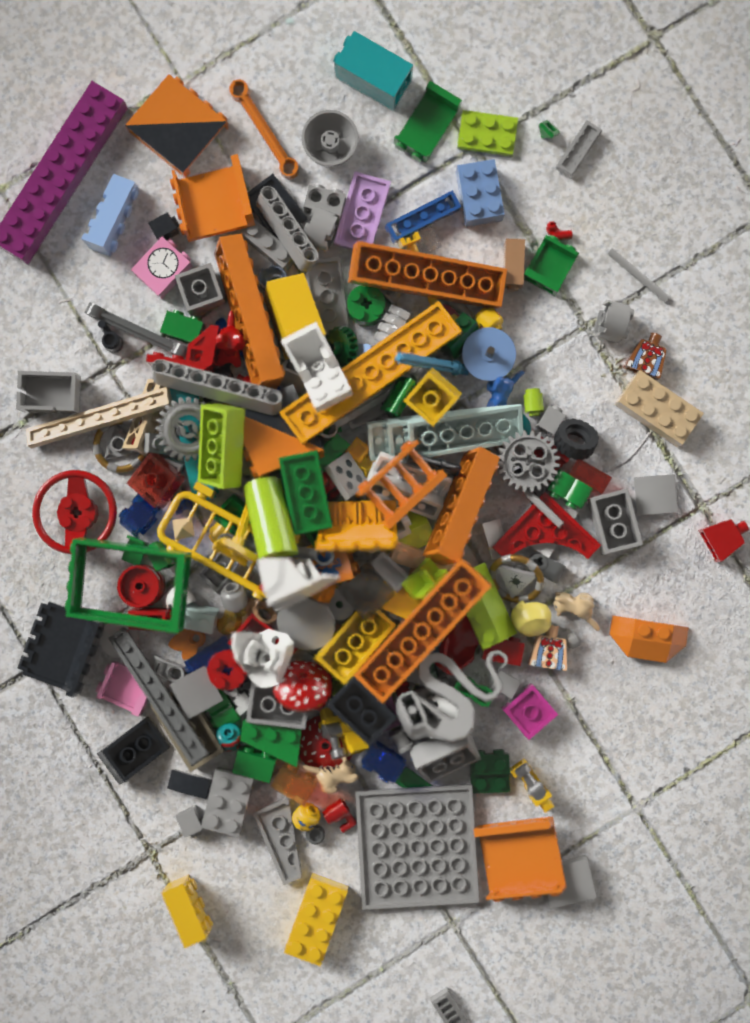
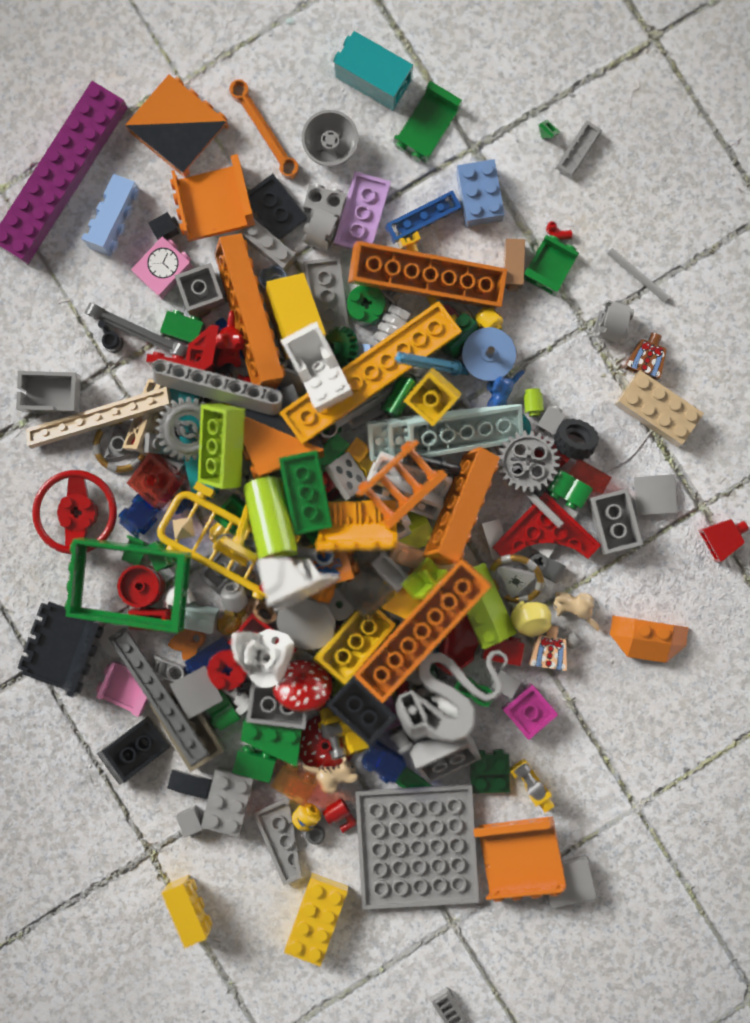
teal head [216,723,242,752] -> none
light grey beam [256,186,319,272] -> none
lime plate [457,110,518,157] -> none

